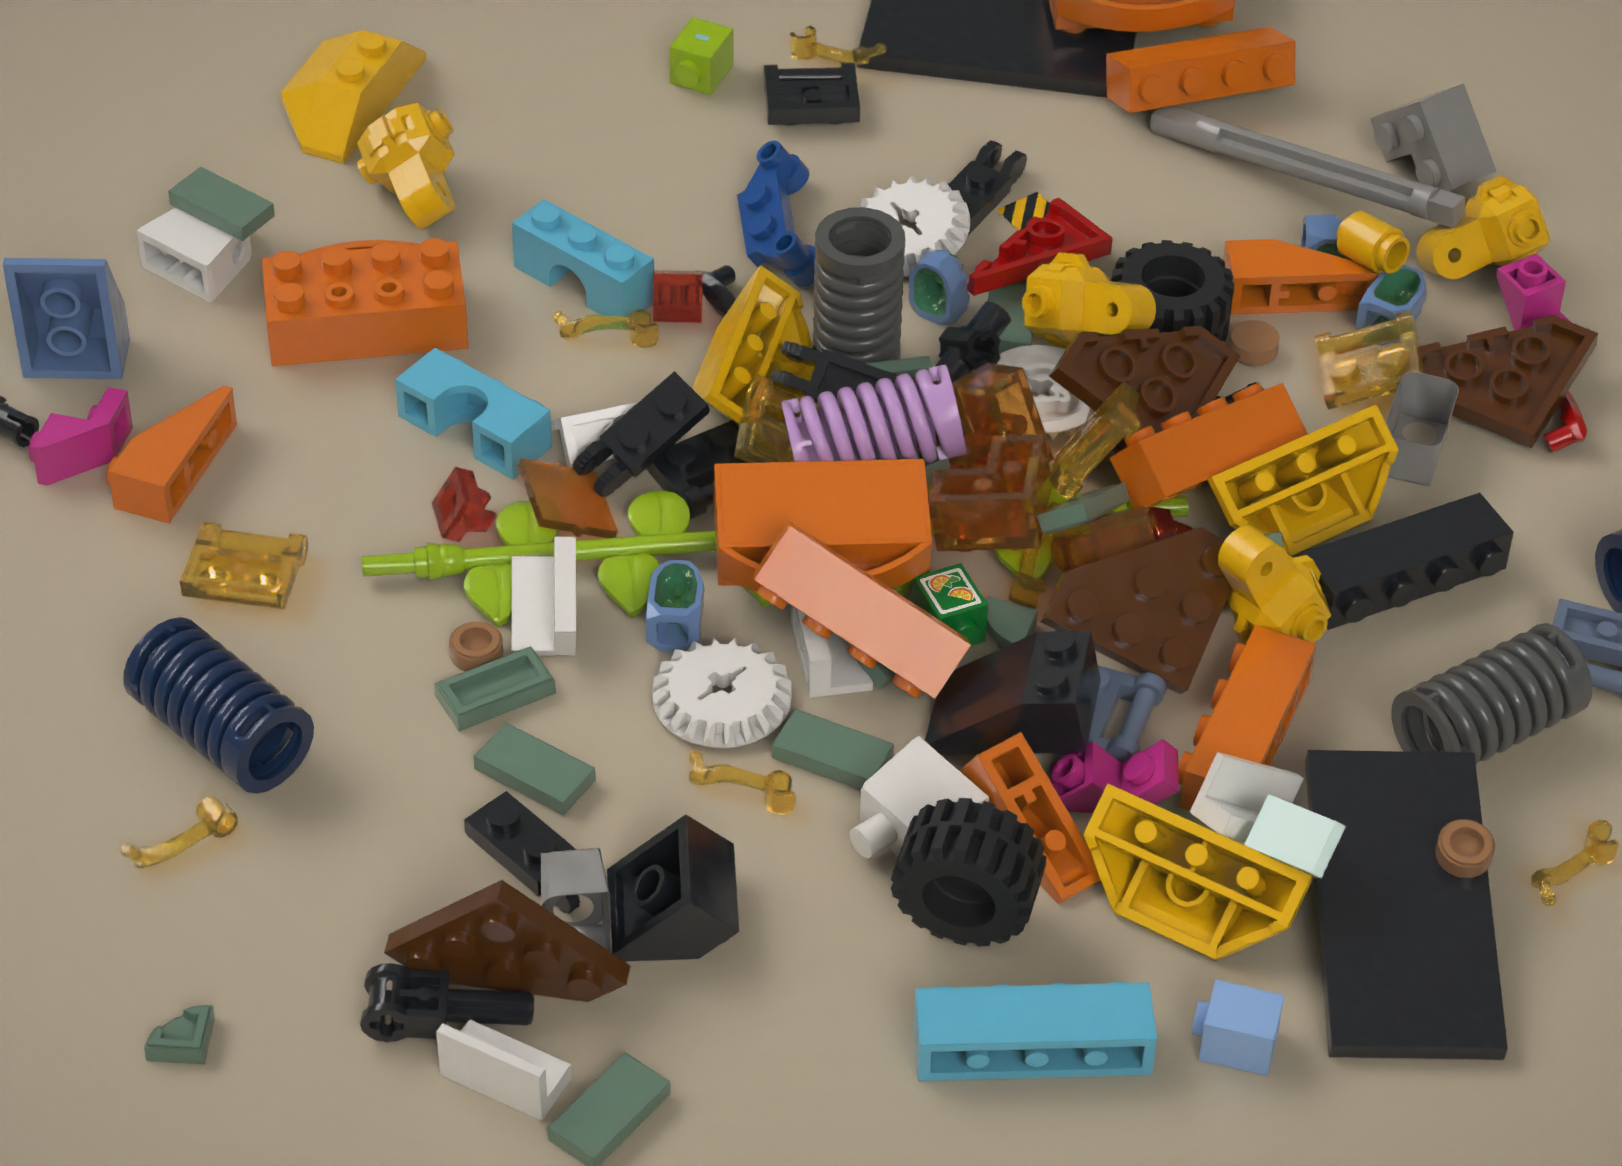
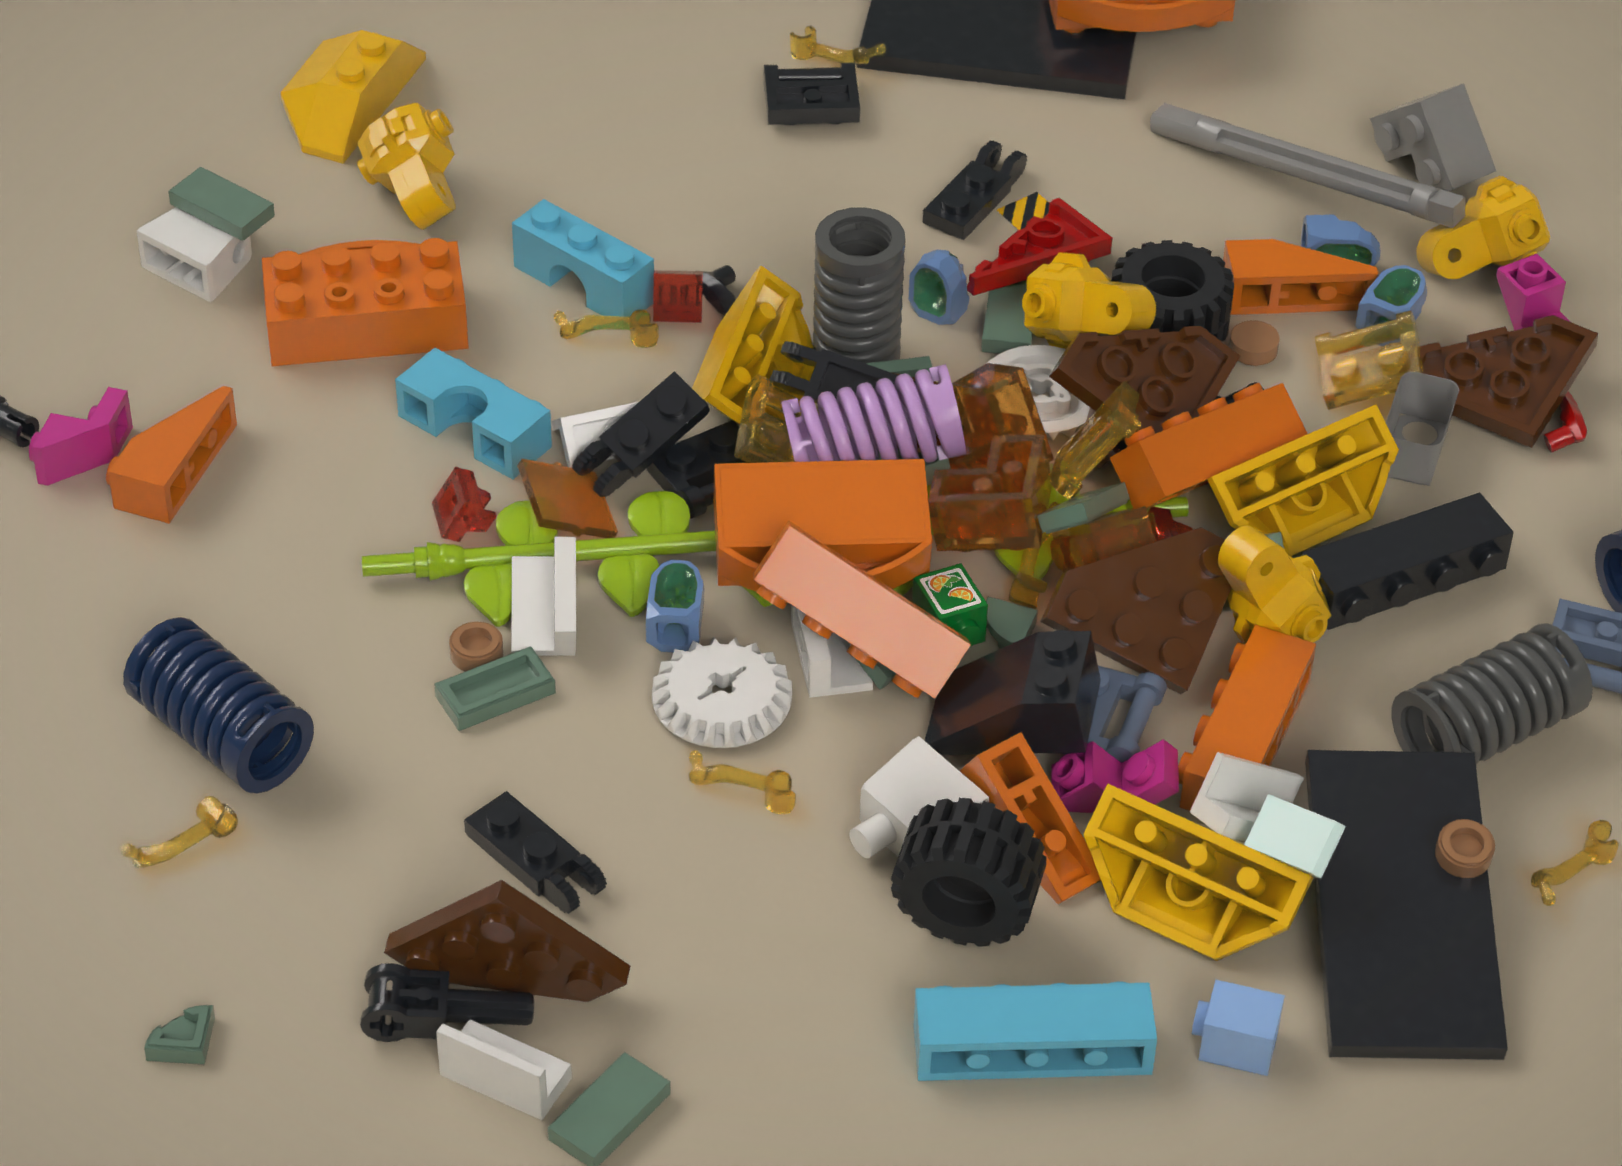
medium blue slope [3,258,130,379] -> none
clear yellow plate [180,522,308,609] -> none
sand green tile [474,723,596,815] -> none
light grey piece [541,848,612,953] -> none
black slope [607,814,739,962] -> none
lime brick [669,17,734,95] -> none
blue plate [737,140,815,287] -> none
sand green tile [772,709,894,790] -> none
white gear [860,175,970,277] -> none
black axle [935,301,1012,387] -> none
orange brick [1106,26,1296,113] -> none
yellow brick [1336,211,1410,274] -> none

